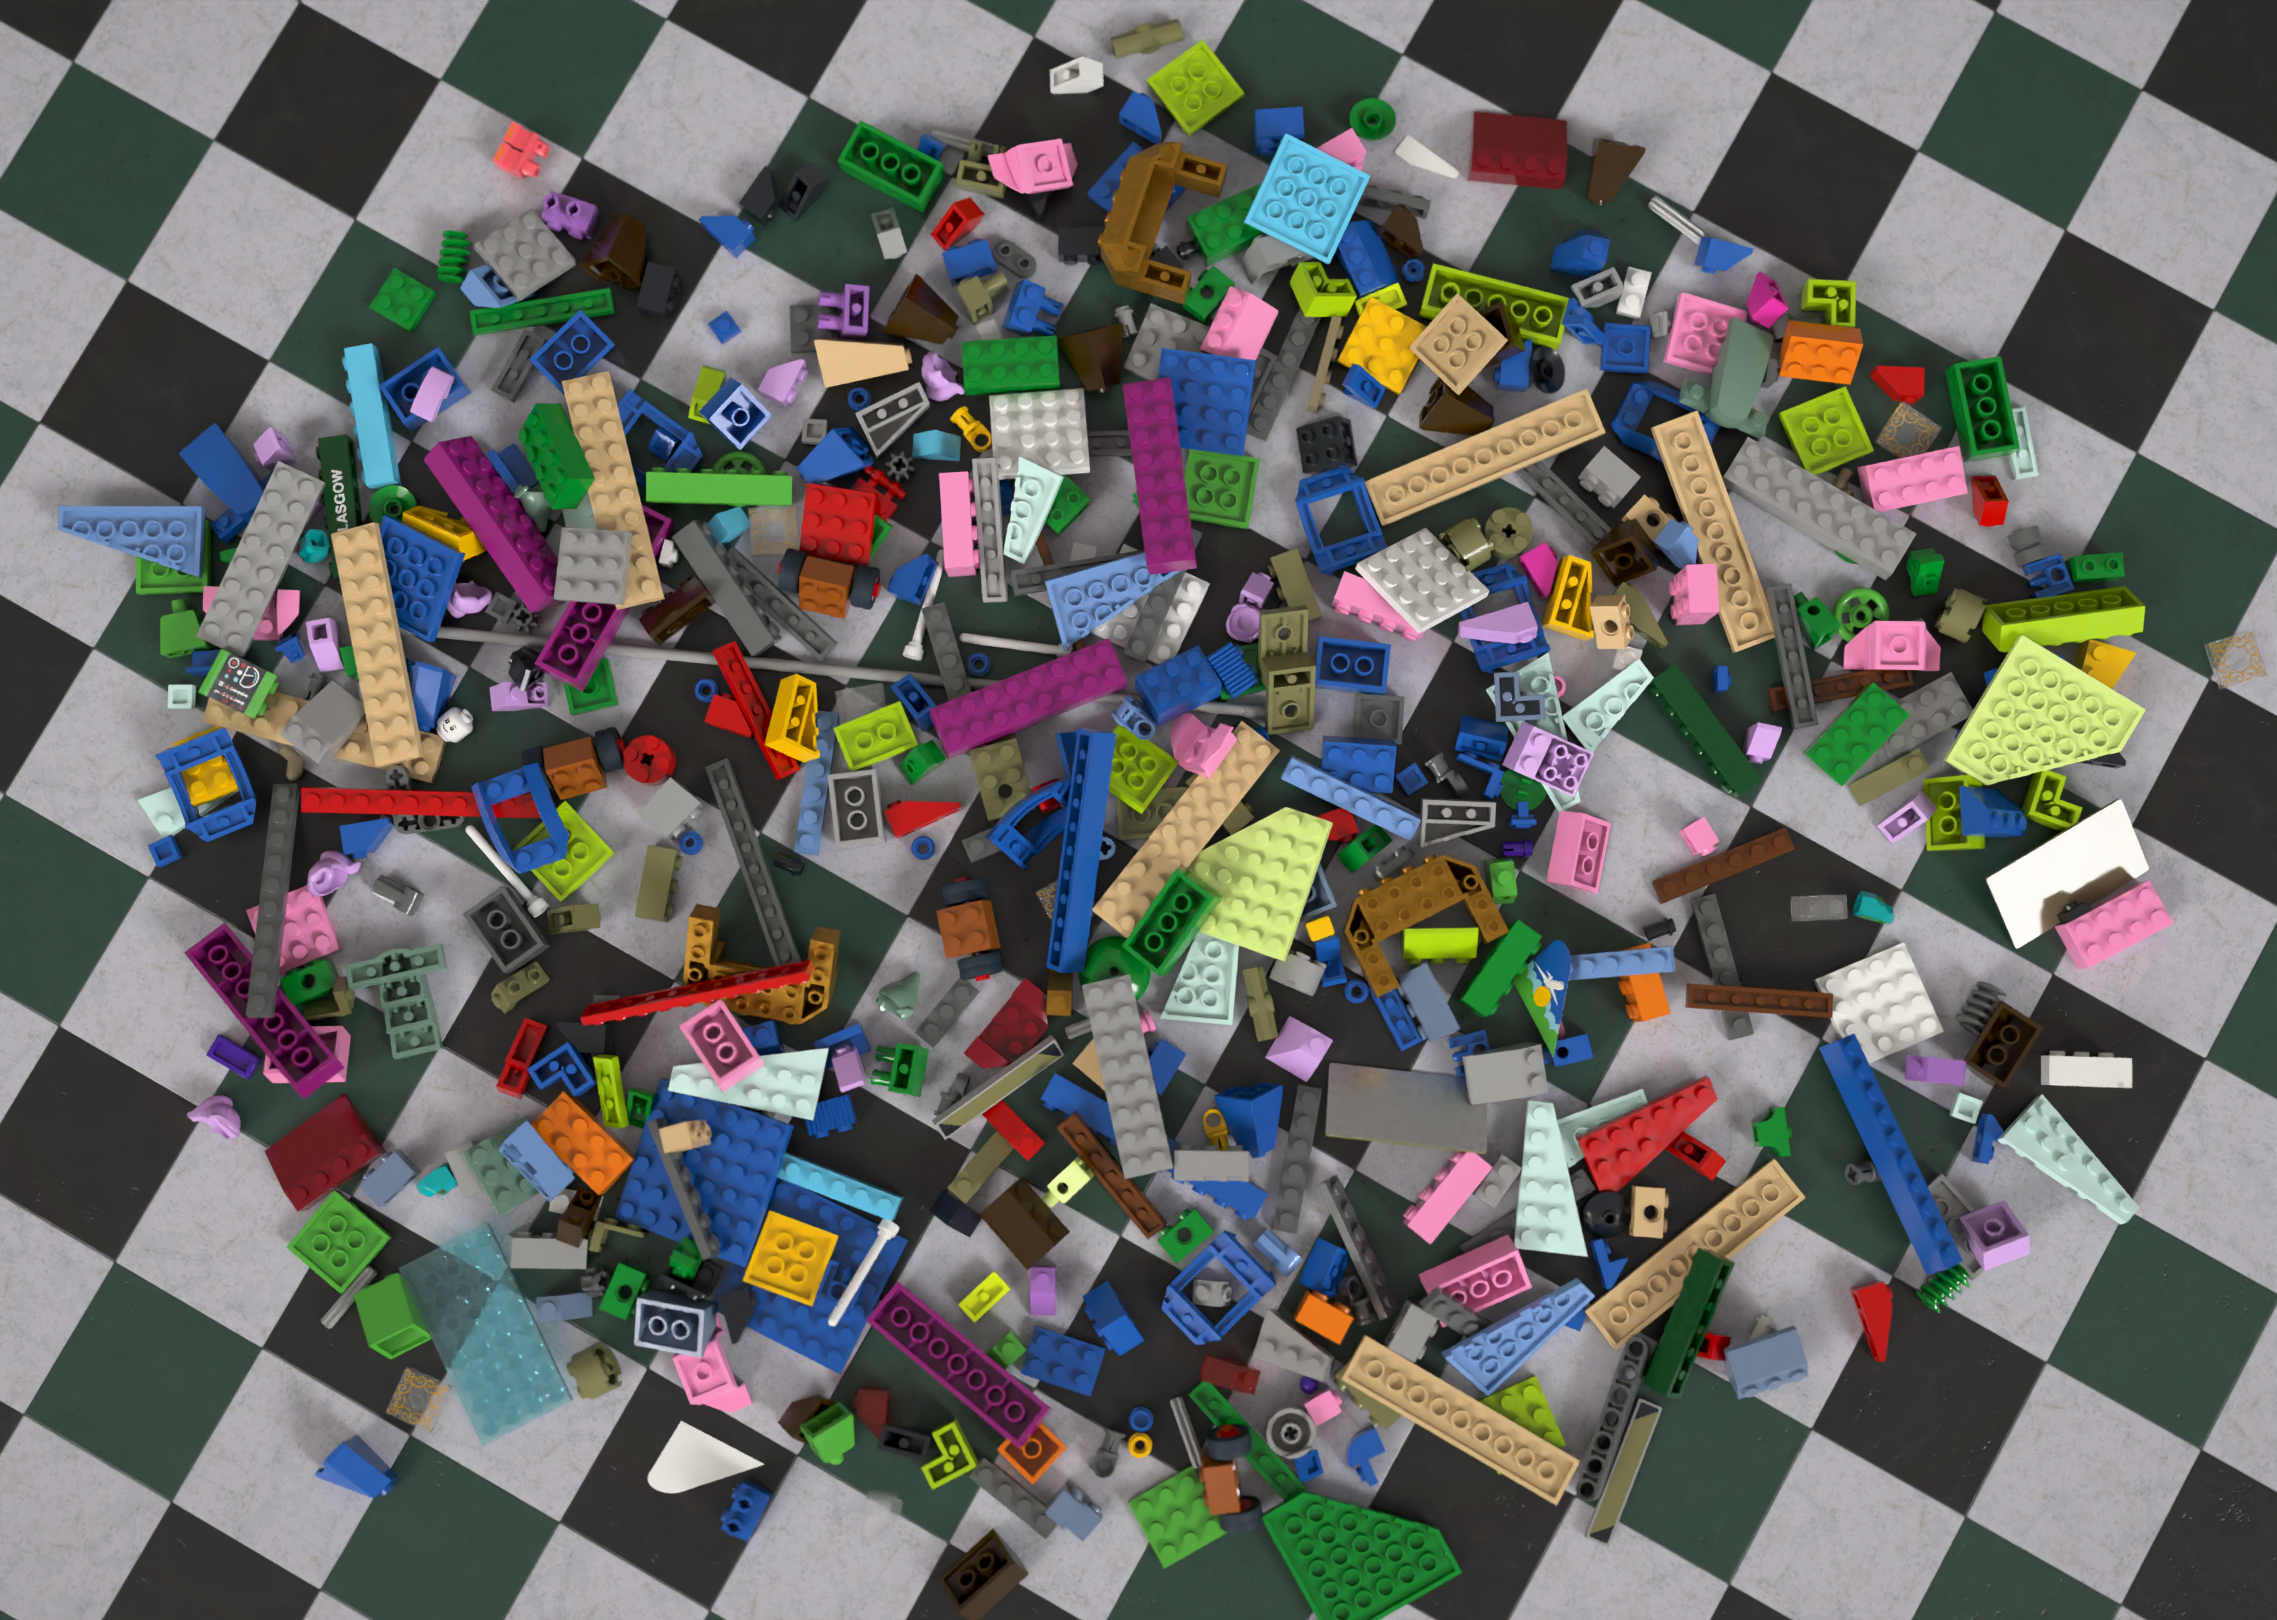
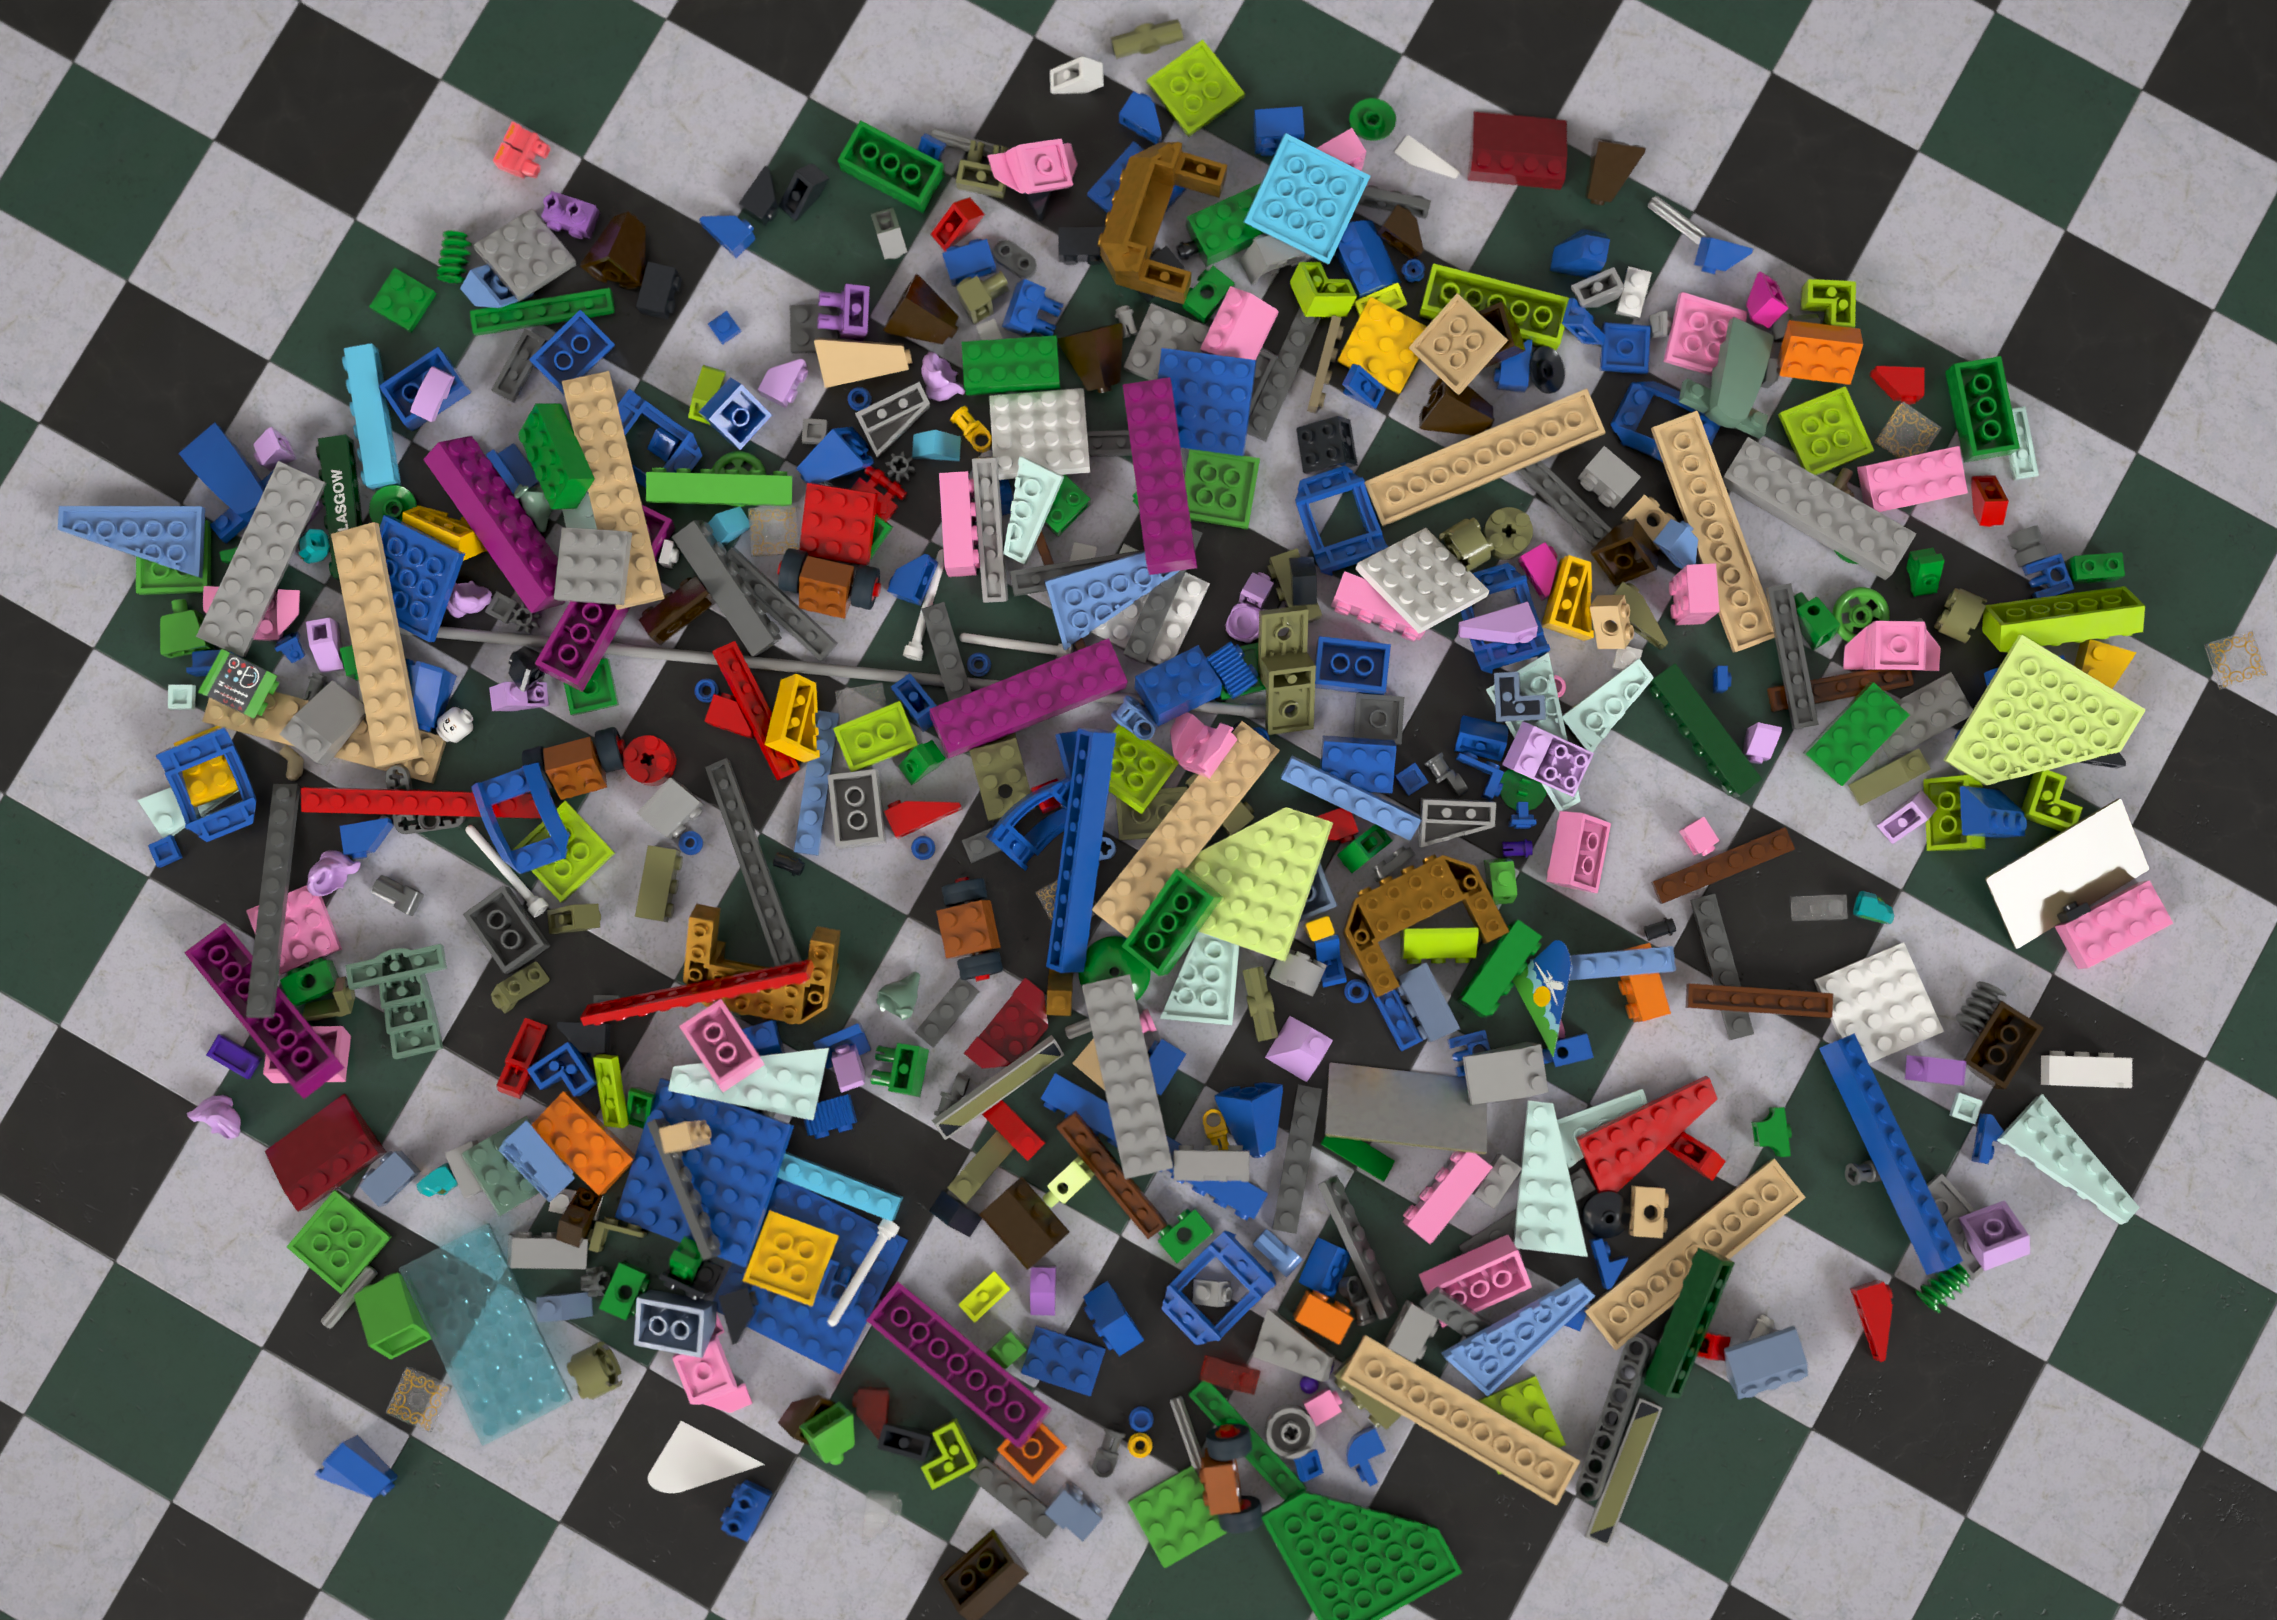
none -> black slope [1289,556,1317,606]
none -> green slope [1320,1135,1395,1182]

